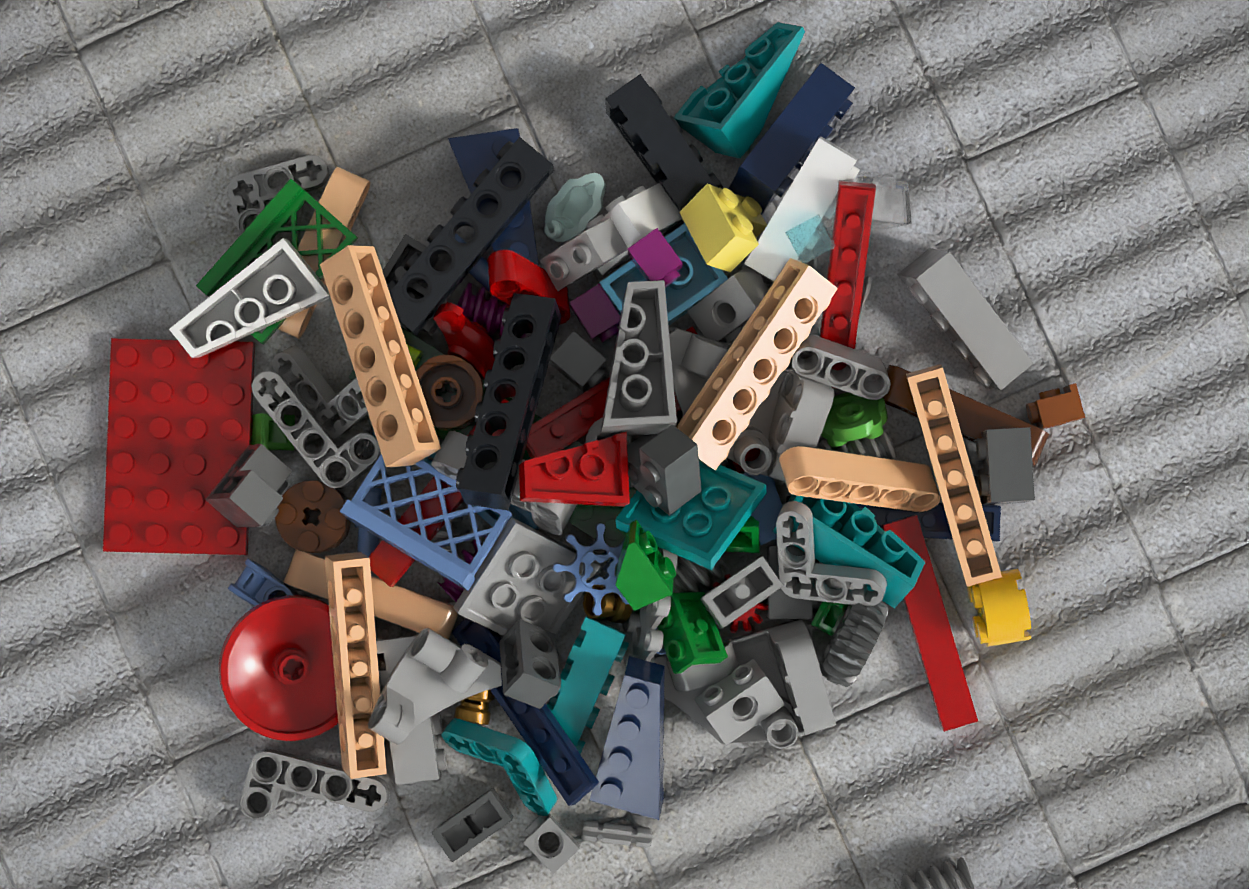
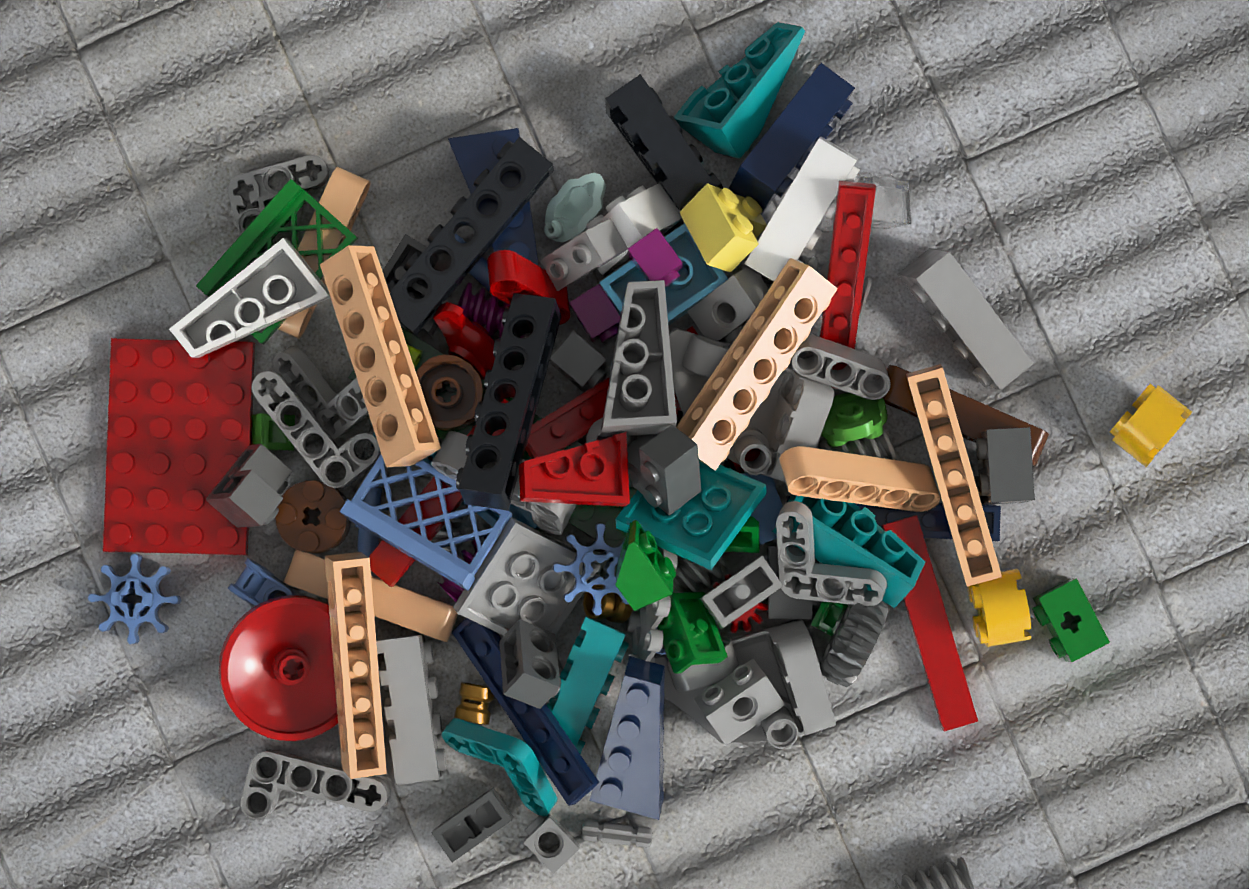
light grey panel [368,628,502,745] -> none
clear light blue tile [785,214,836,263] -> none
dark orange brick [1026,383,1085,430] -> none
none -> medium blue gear [88,554,181,644]
none -> green brick [1032,578,1110,662]
none -> yellow brick [1109,384,1192,467]

